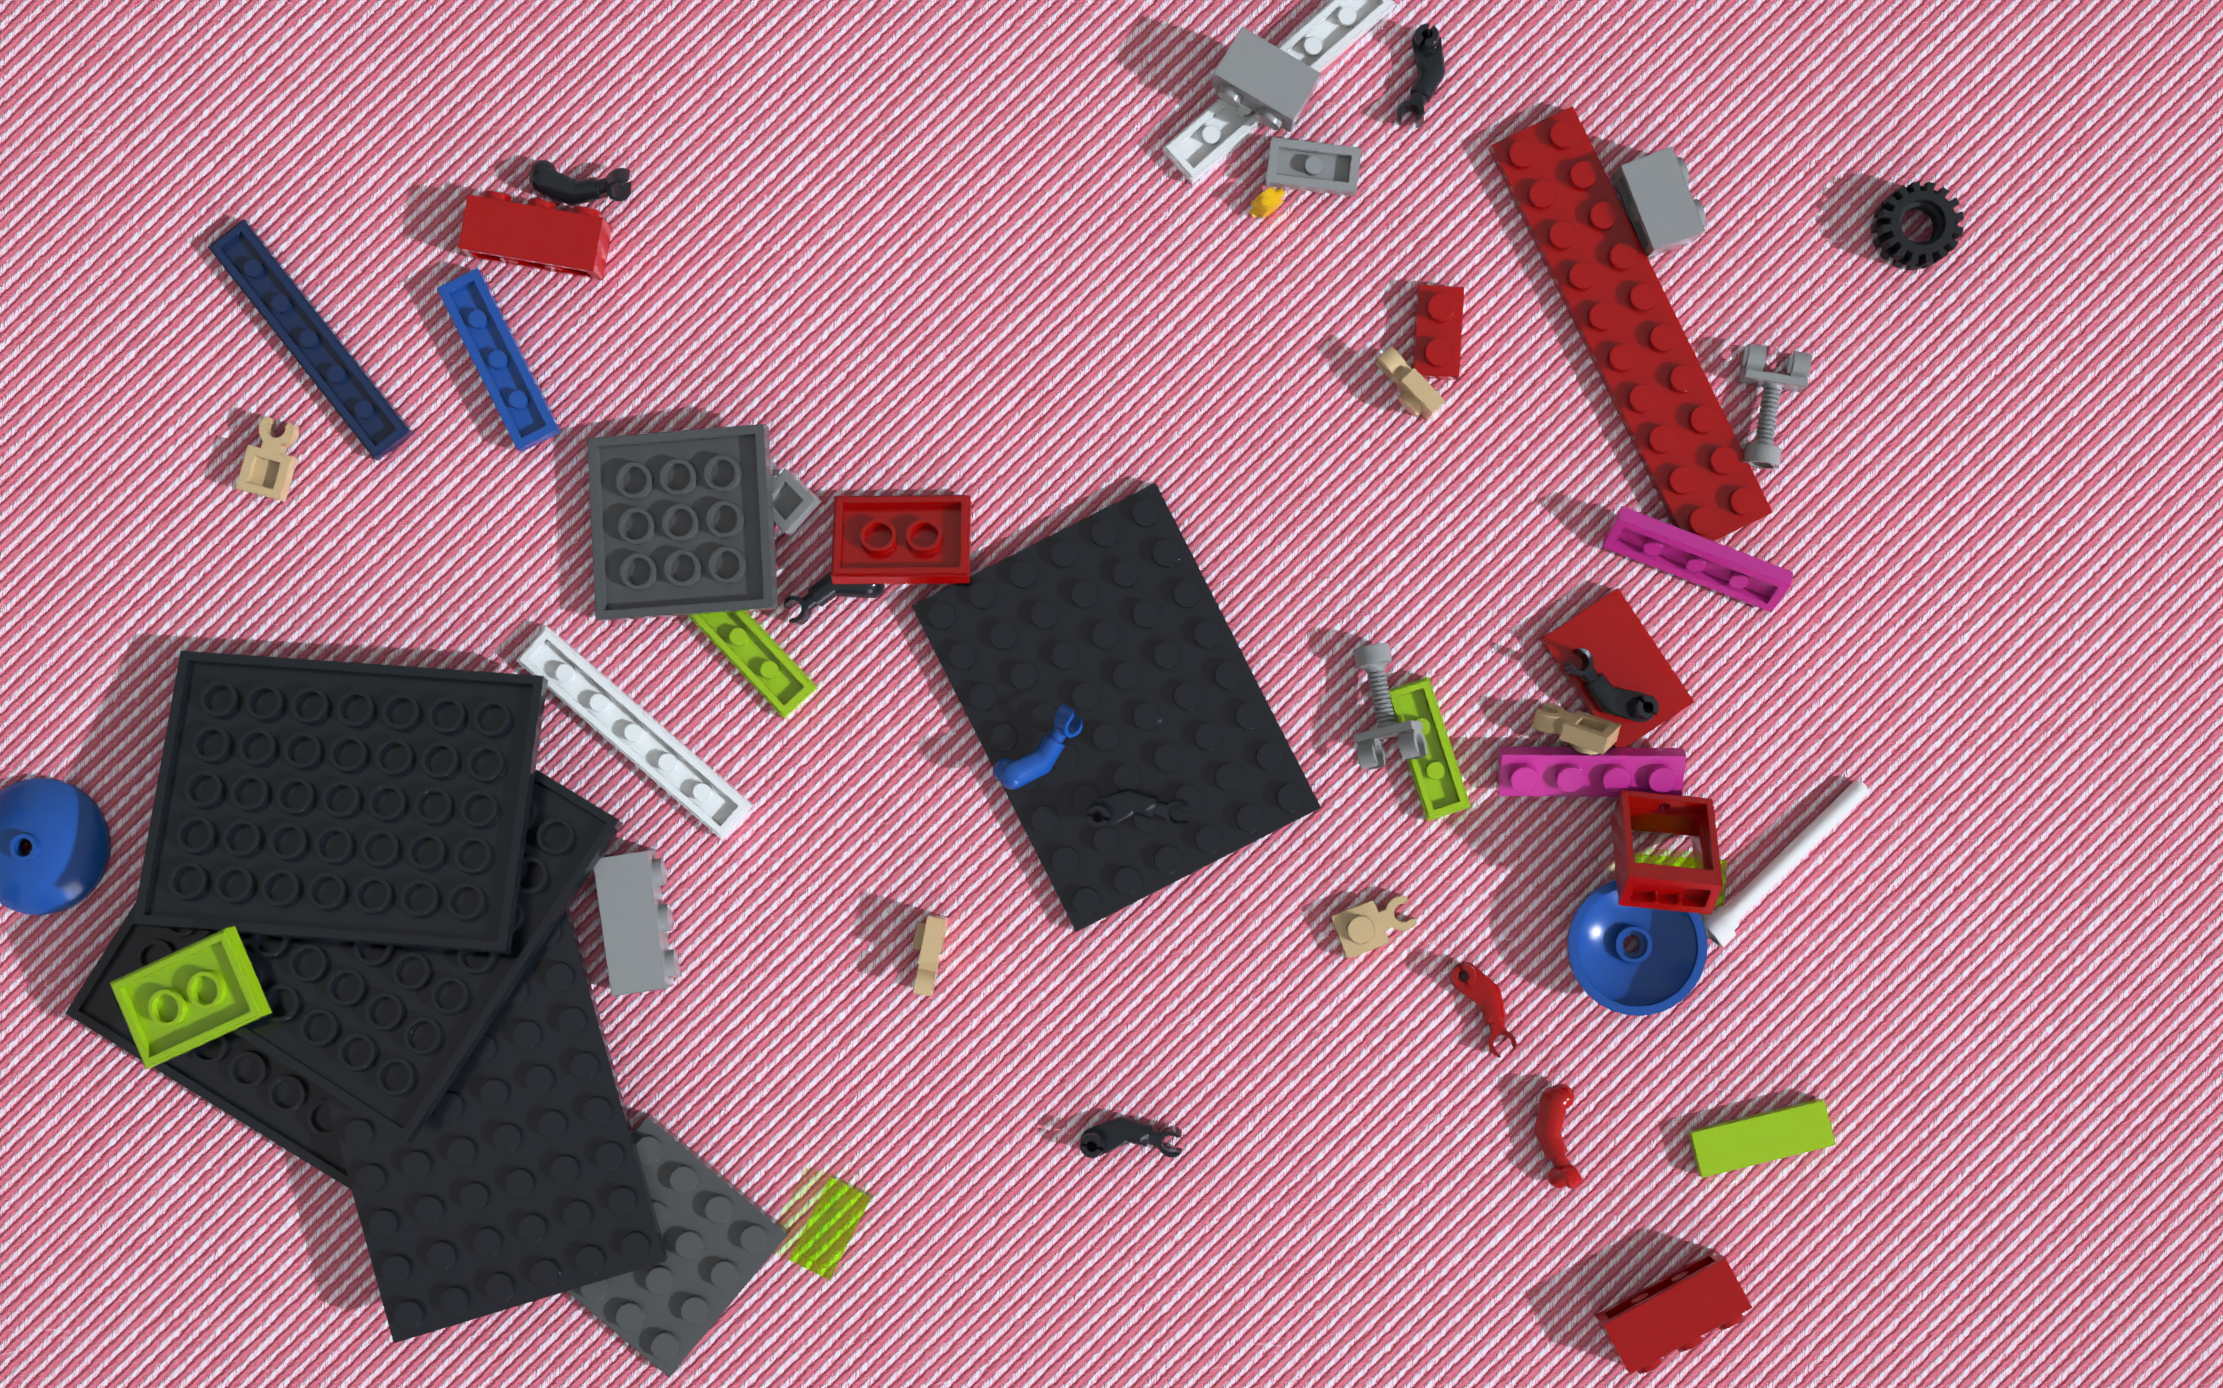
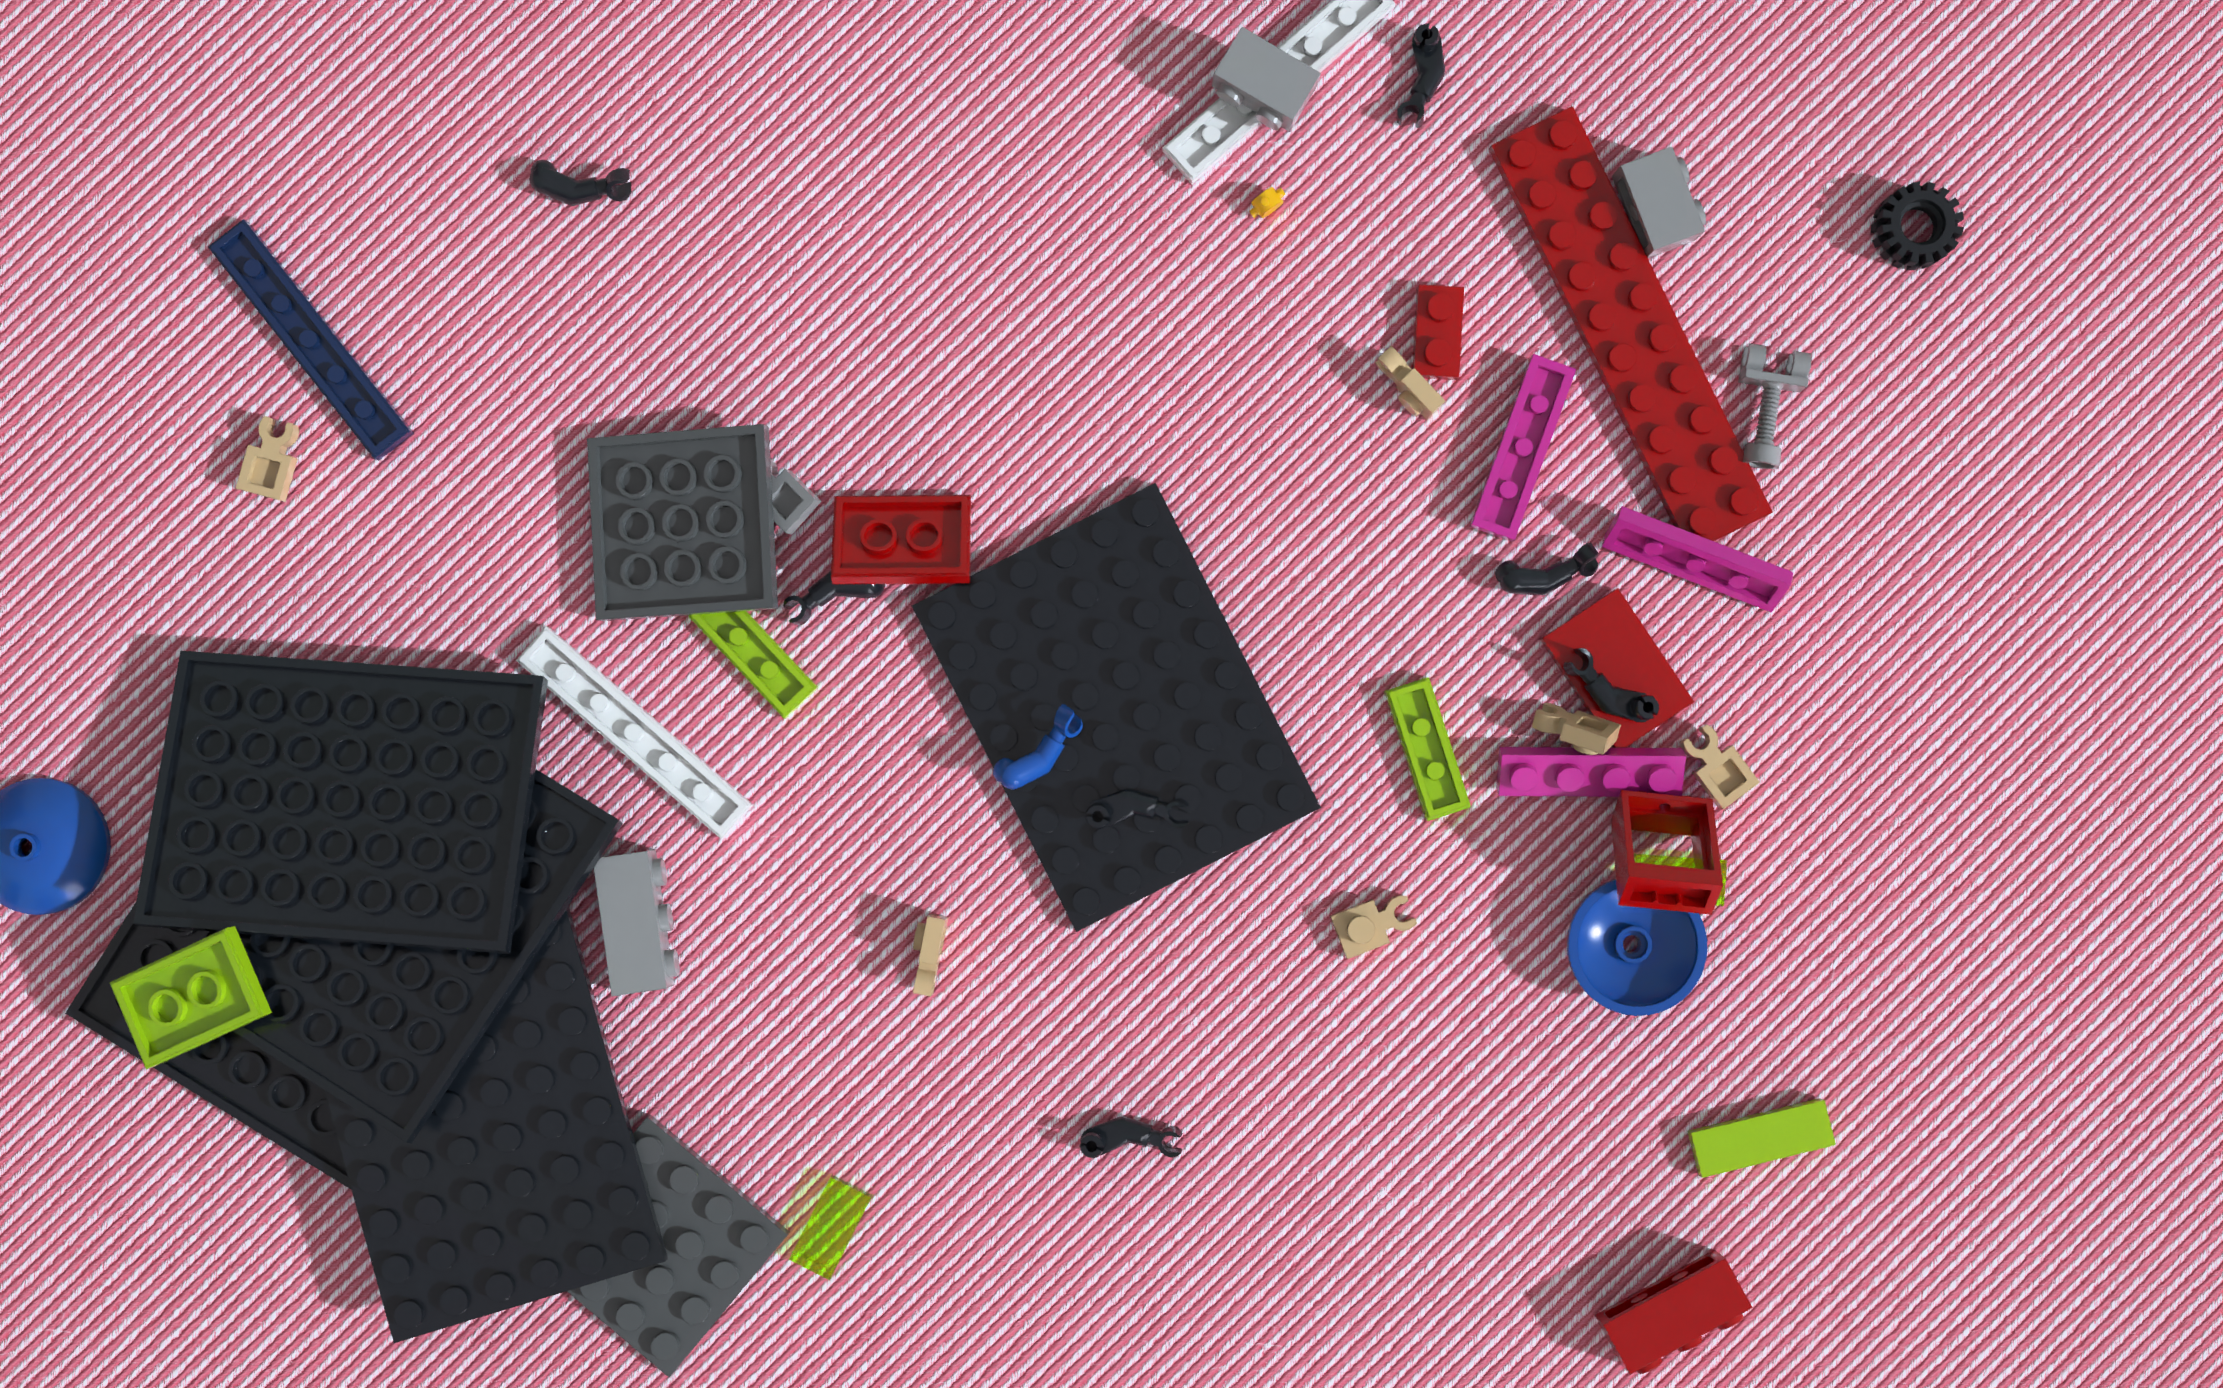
blue plate [437,268,562,452] -> none
red brick [458,191,612,280] -> none
light grey plate [1265,137,1362,197] -> none
light grey bar [1353,643,1427,770] -> none
red arm [1450,962,1517,1058] -> none
red arm [1534,1084,1583,1189] -> none
white piece [1701,781,1868,948] -> none
none -> dark pink plate [1470,354,1576,542]
none -> black arm [1495,542,1598,595]
none -> tan plate [1679,724,1760,809]

